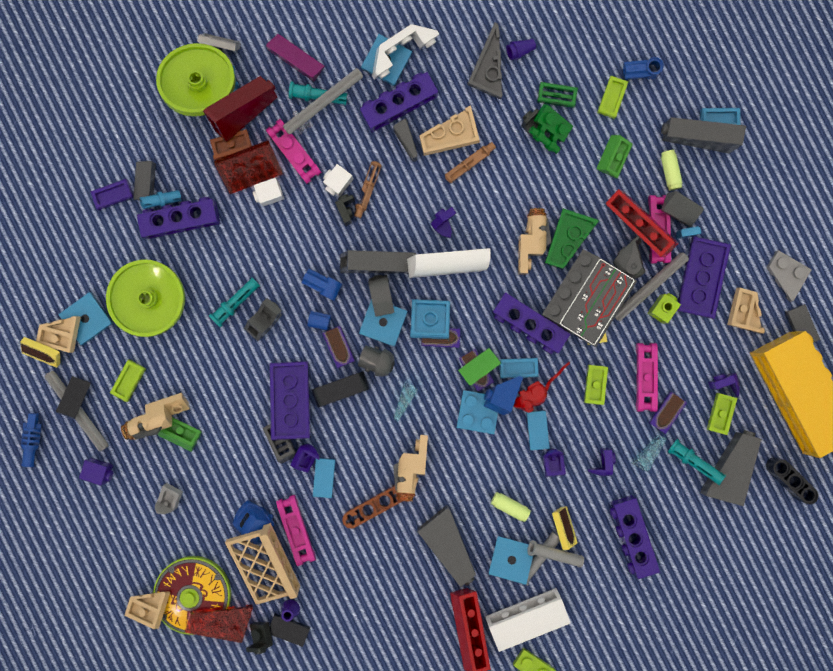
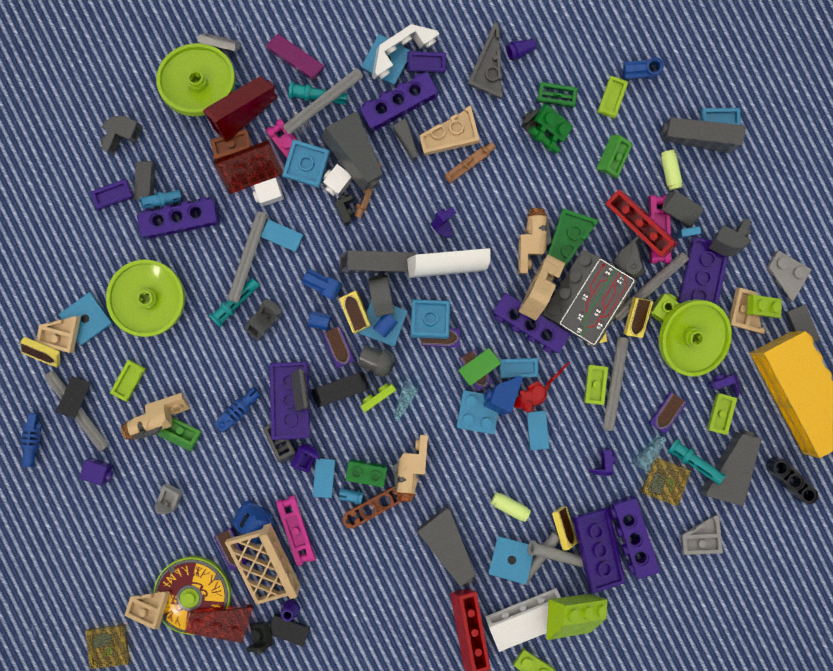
dark purple plate [543,448,566,477] -> none
dark pink plate [636,343,658,412] -> none
none -> clear yellow tile [85,624,130,669]
none -> dark grey brick [101,116,143,155]
none -> tile [214,527,249,571]
none -> blue hinge [215,387,262,432]
none -> light grey axle [228,211,267,302]
none -> dark azure tile [261,219,304,252]
none -> dark azure tile [282,139,331,188]
none -> dark grey slope [291,369,310,411]
none -> dark grey slope [322,112,383,191]
none -> tile [339,290,372,334]
none -> dark azure pin [339,488,364,505]
none -> green brick [345,459,388,488]
none -> lime plate [360,383,397,412]
none -> blue piece [373,314,398,338]
none -> dark purple tile [407,51,446,73]
none -> tan axle [519,254,565,321]
none -> lime slope [546,593,608,640]
none -> dark purple tile [573,507,626,594]
none -> light grey axle [603,337,629,431]
none -> tile [623,297,653,338]
none -> clear yellow tile [641,456,691,506]
none -> lime dish [659,299,732,377]
none -> light grey wing [680,515,723,555]
none -> dark grey brick [709,218,752,256]
none -> lime plate [747,295,782,318]

